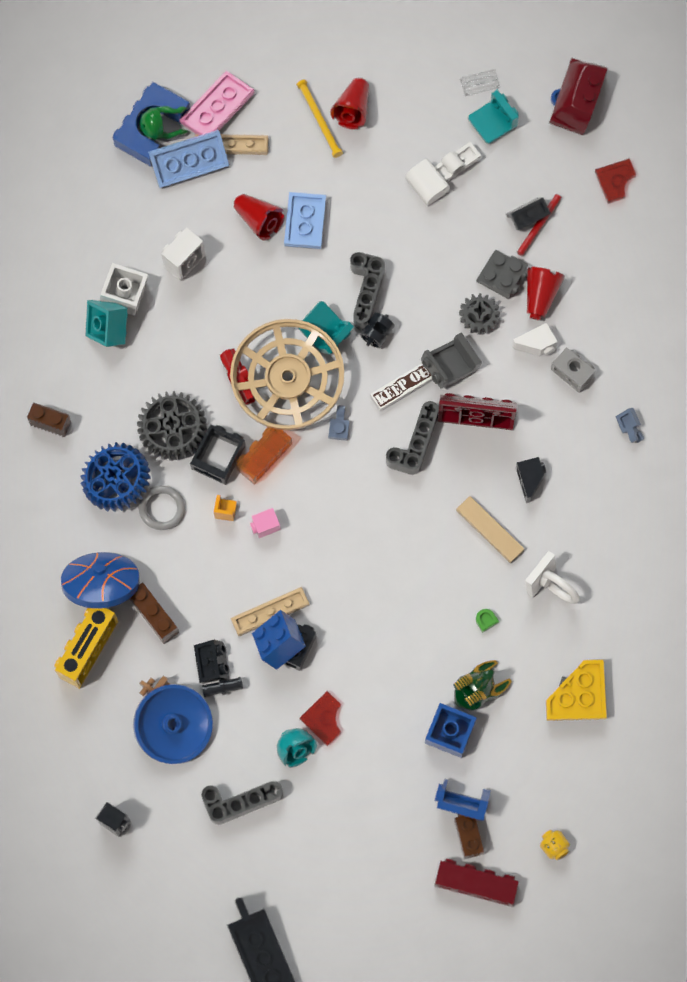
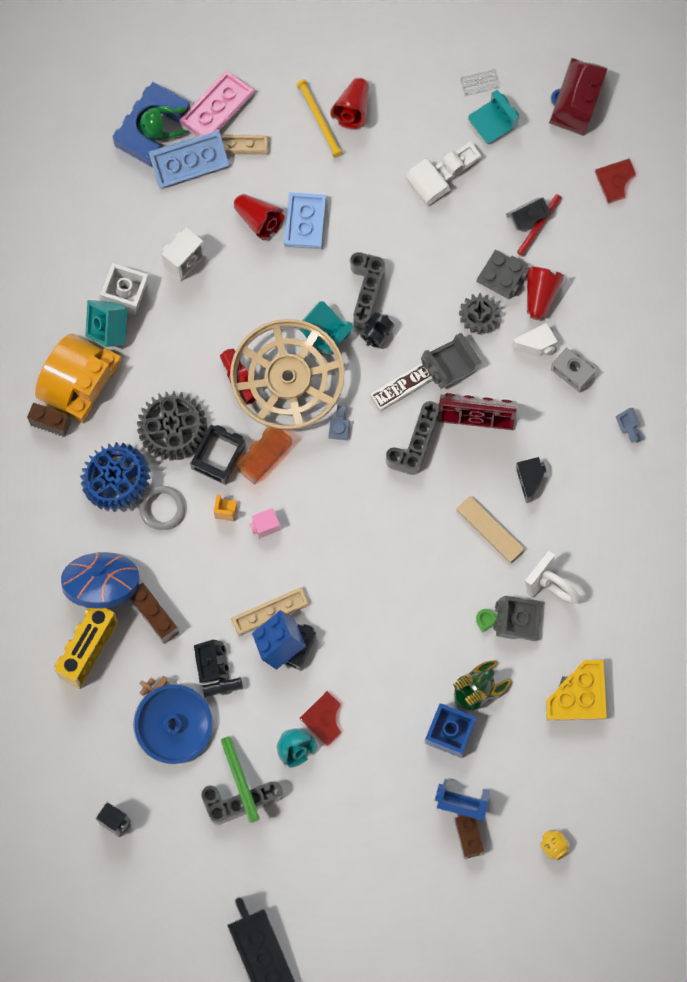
dark red brick [434,859,519,907] -> none
none -> light orange piece [35,334,122,423]
none -> bright green axle [221,736,259,823]
none -> dark grey plate [493,595,541,641]

